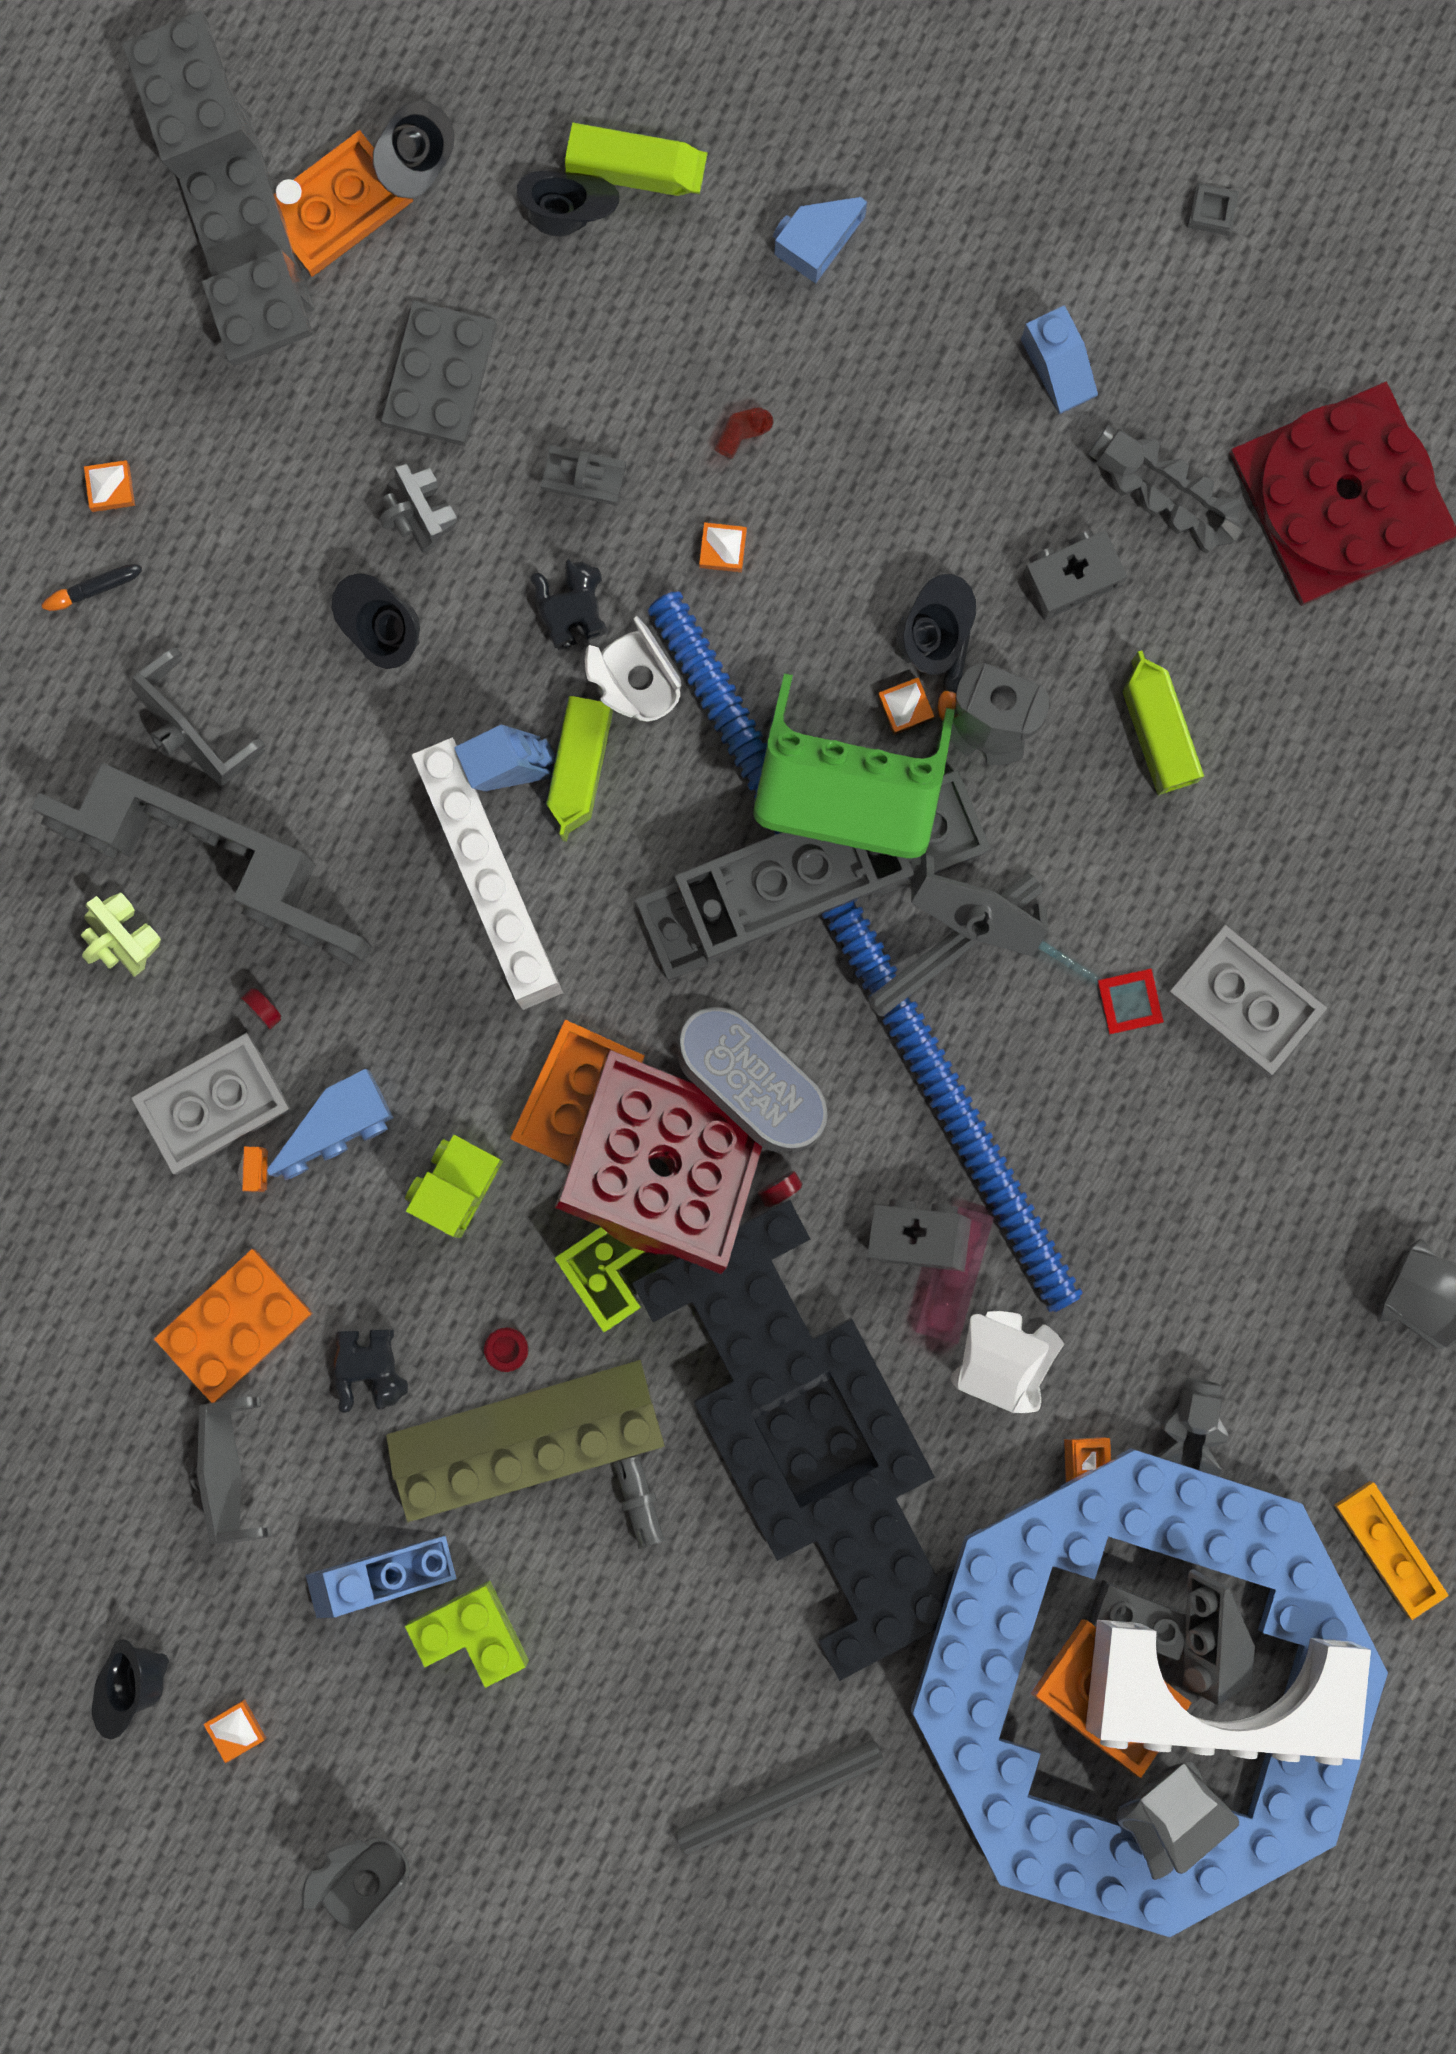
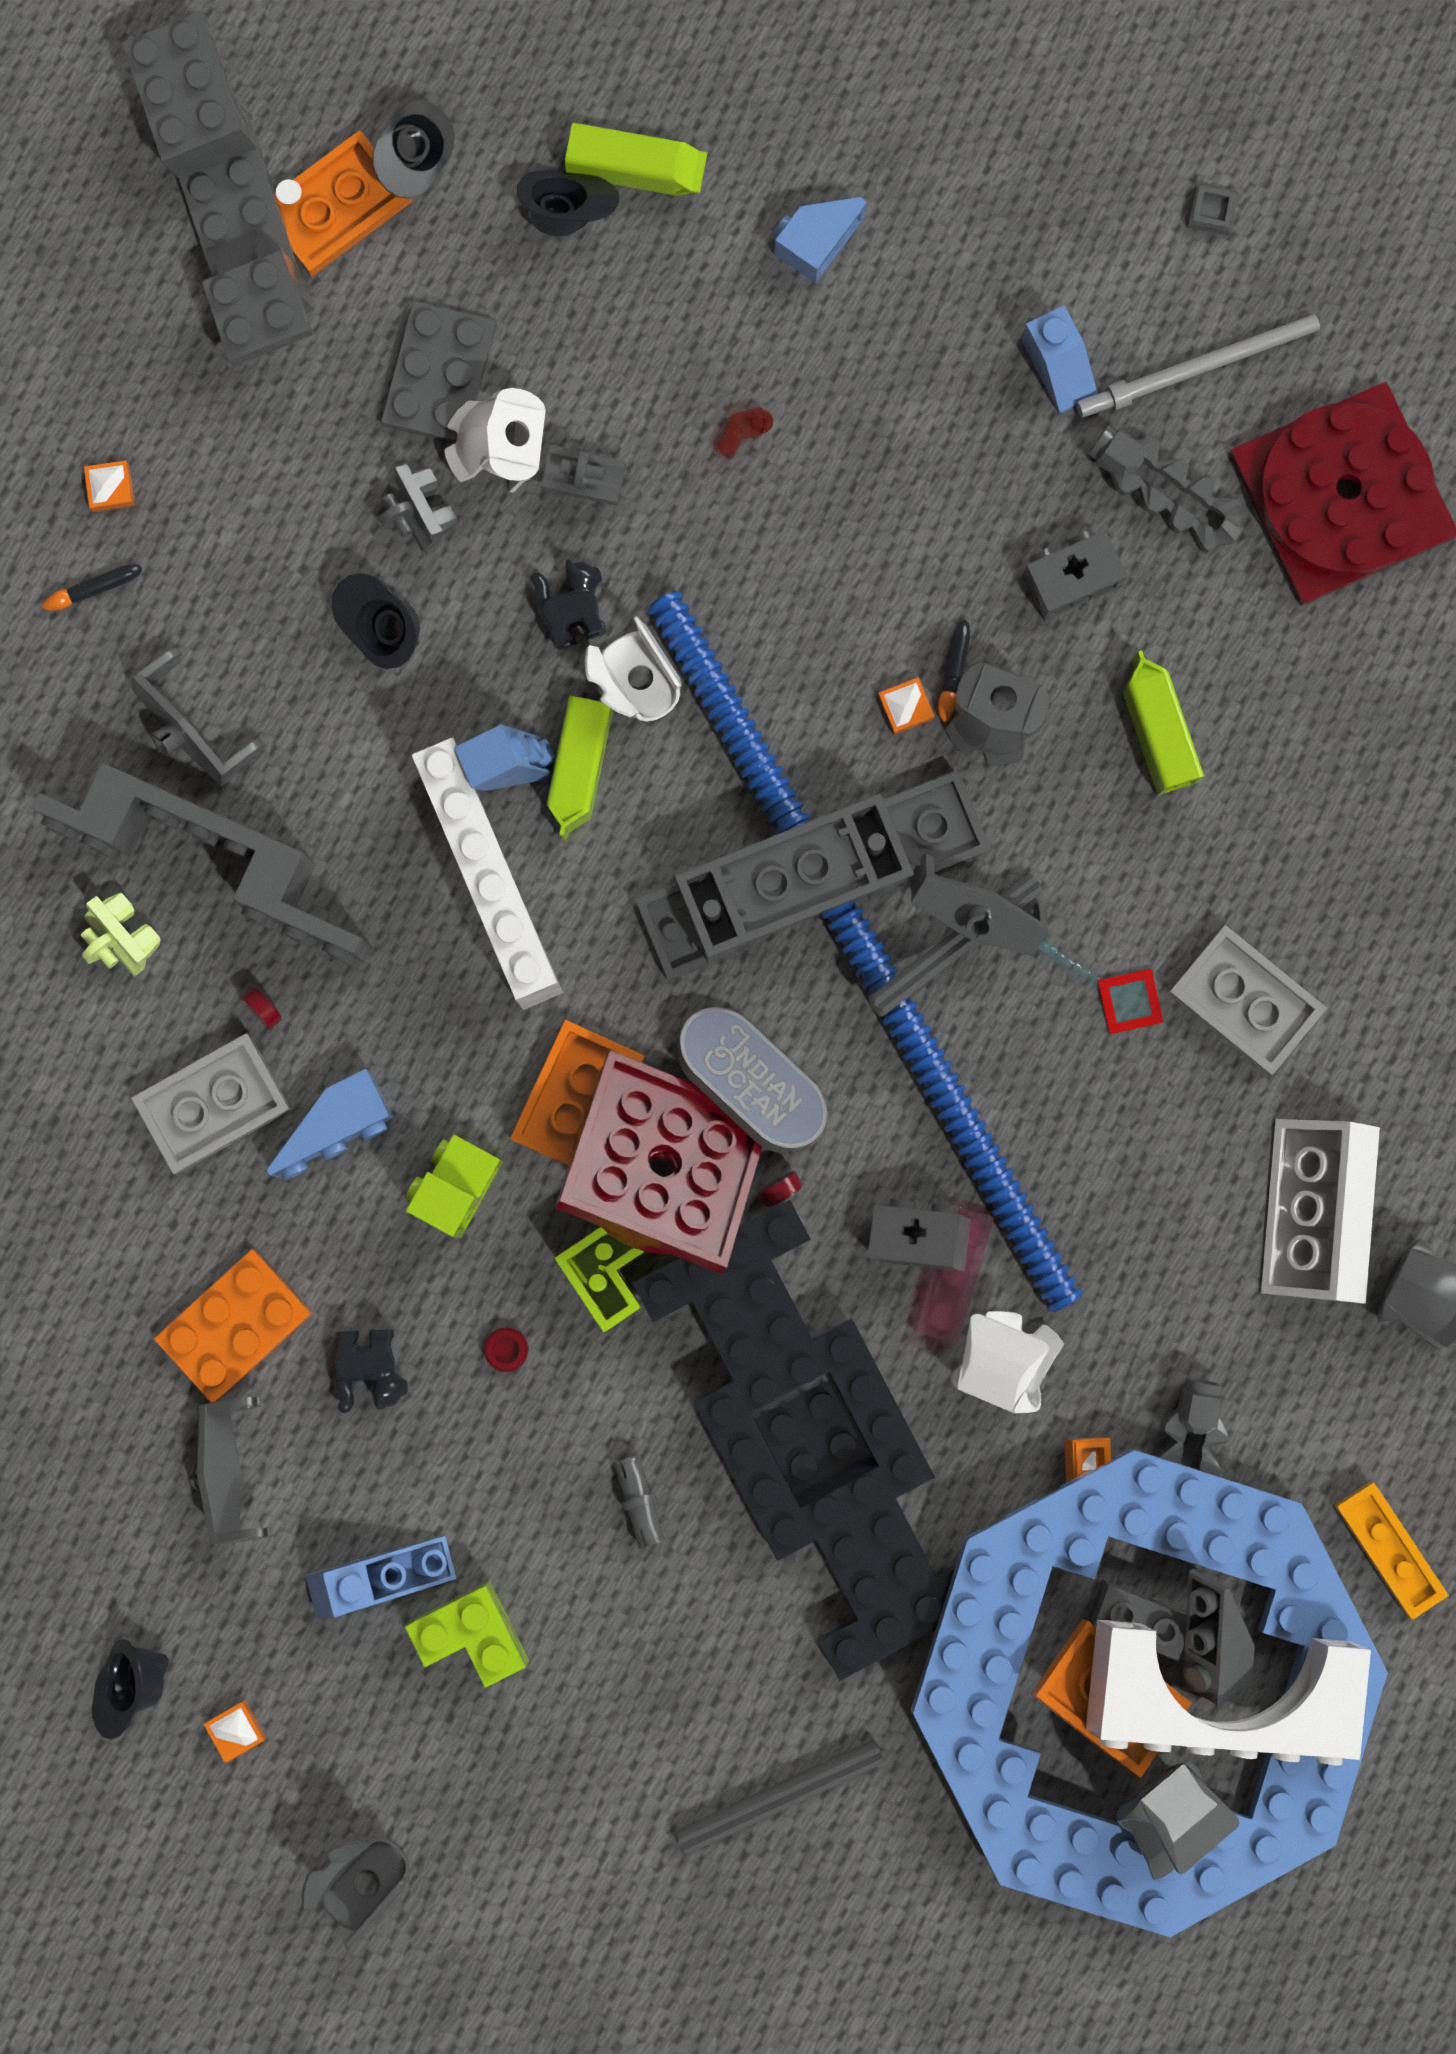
orange tile [237,1146,268,1192] -> none
olive slope [386,1360,665,1523] -> none
tile [699,522,747,573] -> none
bright green windscreen [753,673,955,859] -> none
black piece [896,574,976,675] -> none
none -> white piece [444,388,546,493]
none -> light grey bar [1076,314,1320,418]
none -> white slope [1261,1119,1380,1304]

